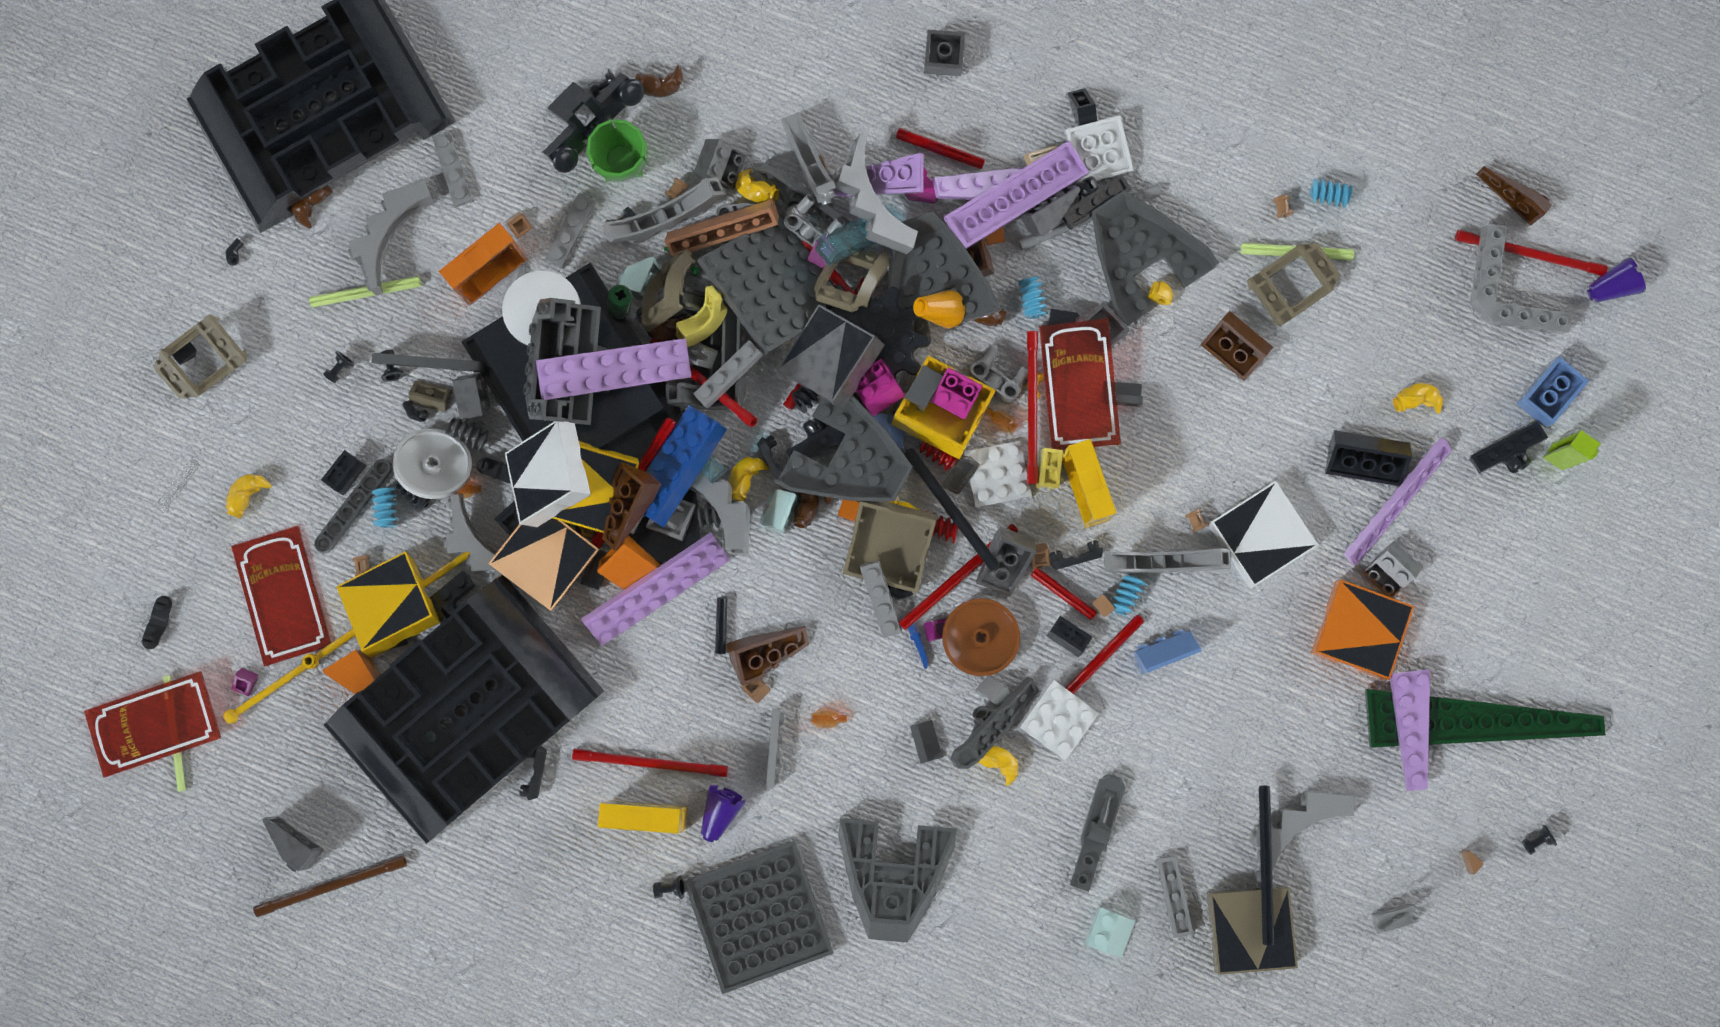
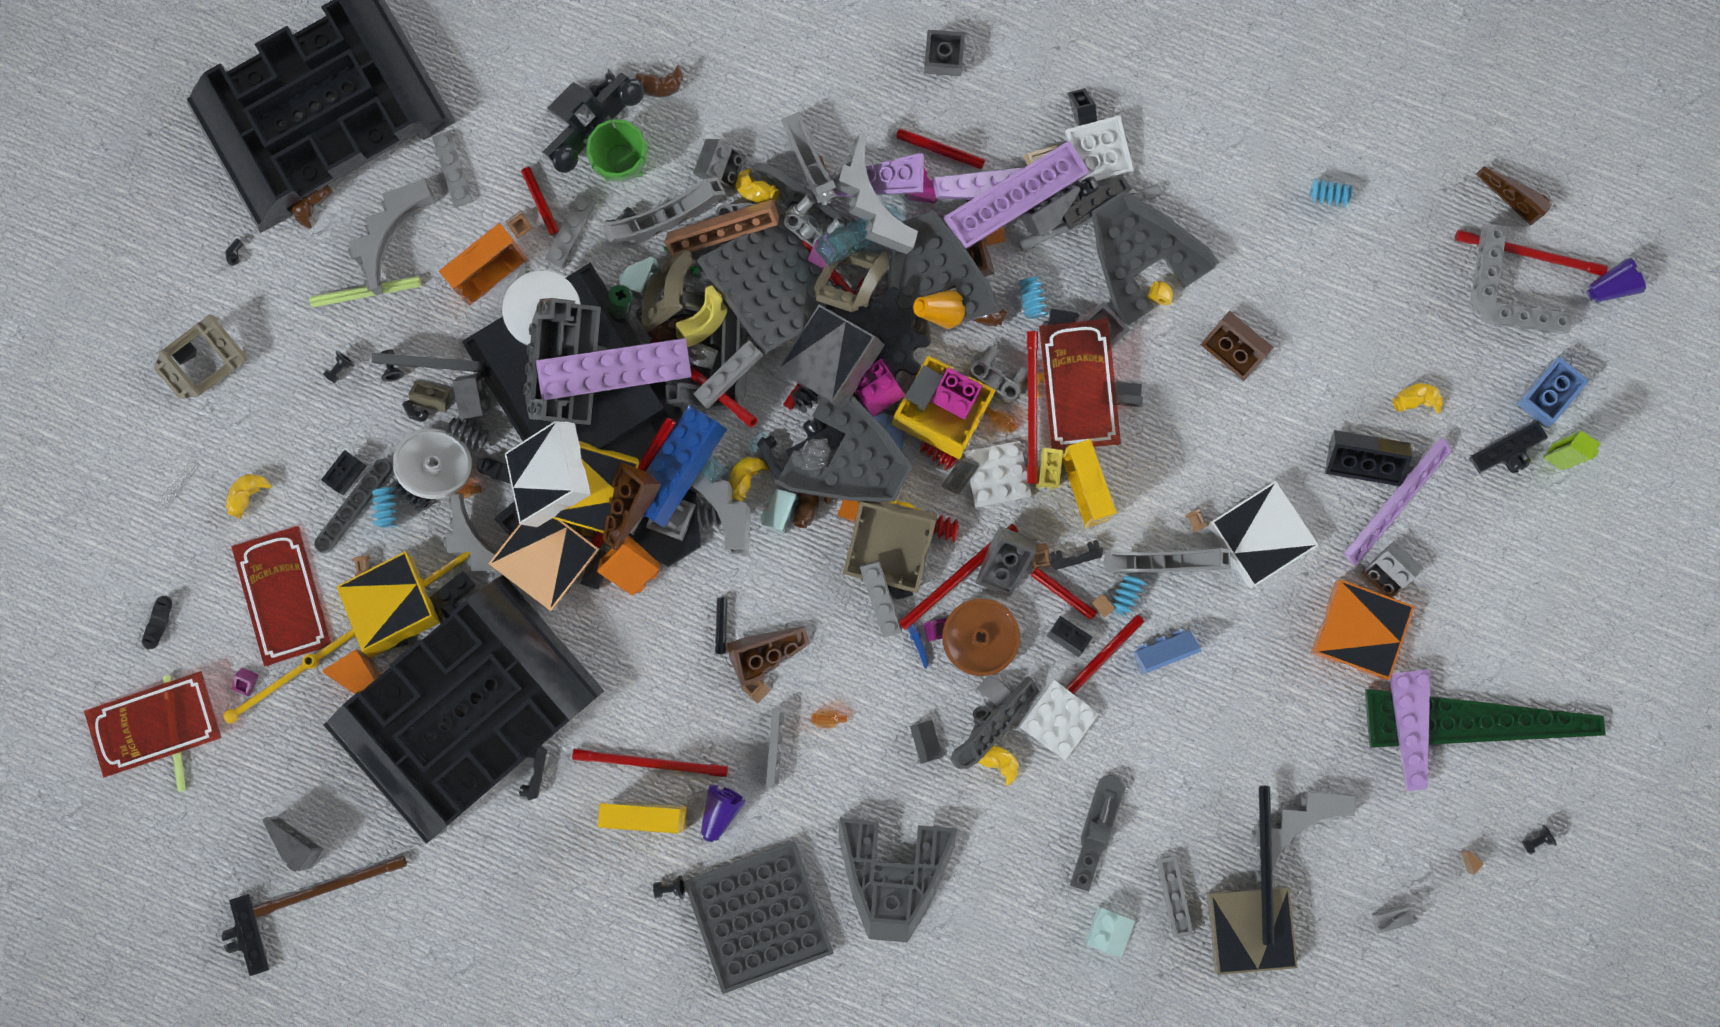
lavender plate [581,532,730,646] -> none
medium nougat bush [664,178,689,200] -> none
black axle [904,448,1000,571] -> none
yellowish green axle [1241,243,1354,260] -> none
dark tan wedge [1247,243,1340,326] -> none
medium nougat bush [1273,195,1294,218] -> none
none -> black plate [222,894,270,976]
none -> red axle [521,166,559,236]
none -> clear piece [792,438,831,471]

